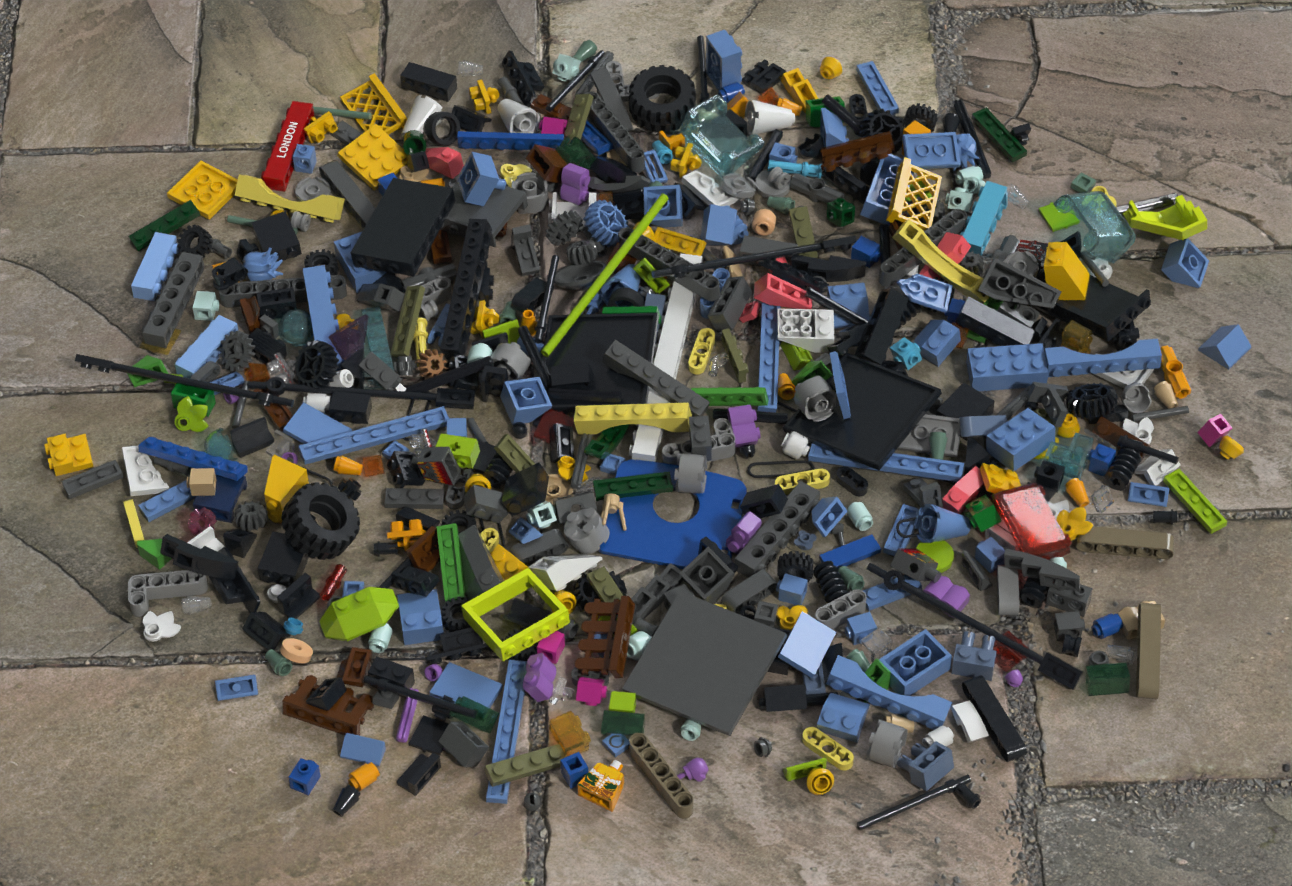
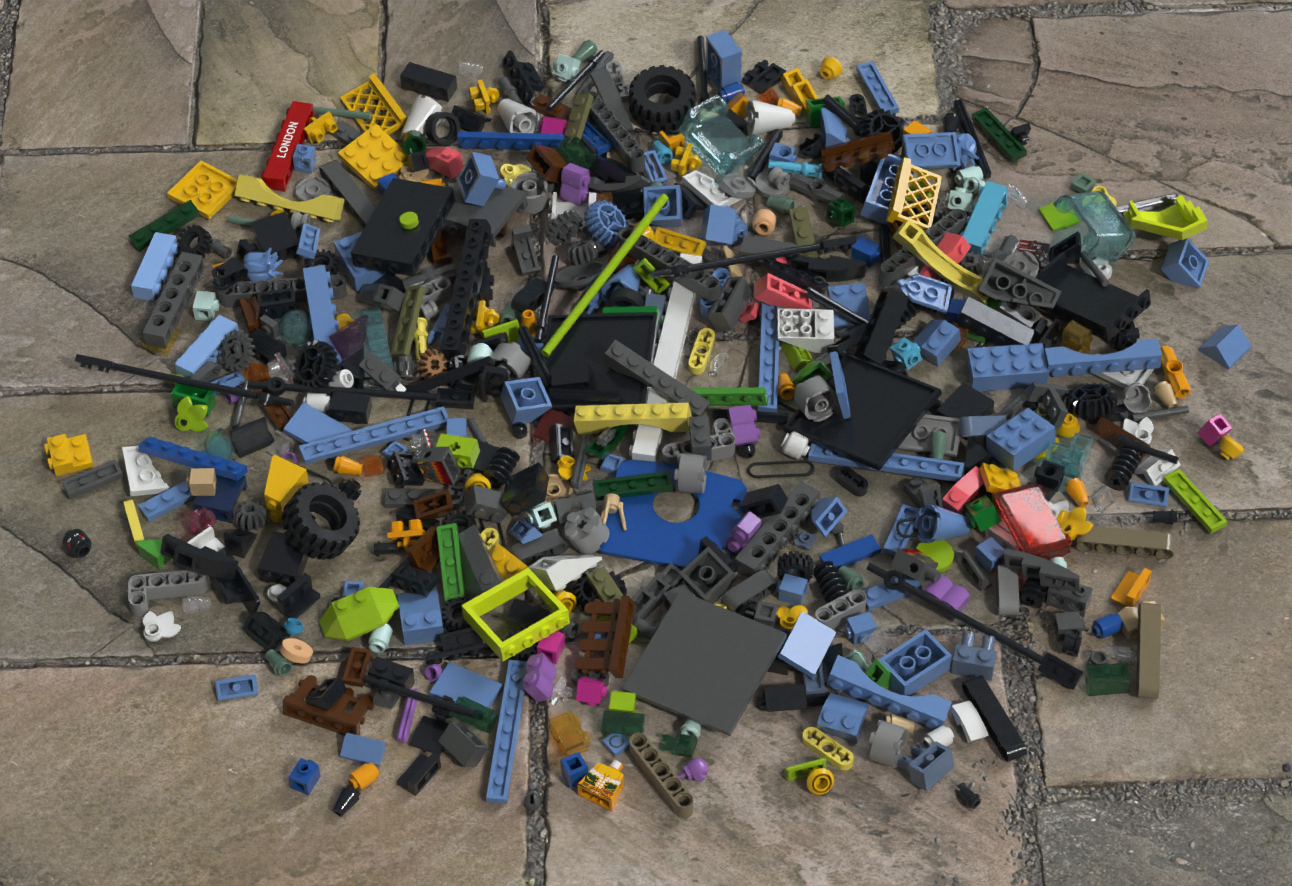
bright green slope [127,355,168,387] -> none
dark grey pin [154,457,193,476] -> none
clear red pin [319,564,347,601] -> none
olive plate [484,744,566,787] -> none
olive plate [494,434,535,473] -> none
light aqua head [627,631,652,661] -> none
olive plate [722,328,749,383] -> none
dark grey plate [741,198,755,216] -> none
dark grey plate [754,737,772,757] -> none
light yellow beam [775,468,830,495] -> none
light aqua brick [847,502,873,531] -> none
black bar [857,774,971,830] -> none
black tyre [904,103,938,133] -> none
clear red piece [993,631,1029,672] -> none
medium lavender hinge [1005,670,1023,687] -> none
yellow slope [1044,242,1090,300] -> none
blue brick [1088,443,1116,477] -> none
none -> black head [62,529,92,558]
none -> medium blue plate [296,223,321,259]
none -> lime tile [399,212,419,229]
none -> reddish brown slope [413,489,453,520]
none -> dark grey axle [596,427,616,447]
none -> clear green plate [658,734,698,757]
none -> light orange panel [1111,568,1152,607]

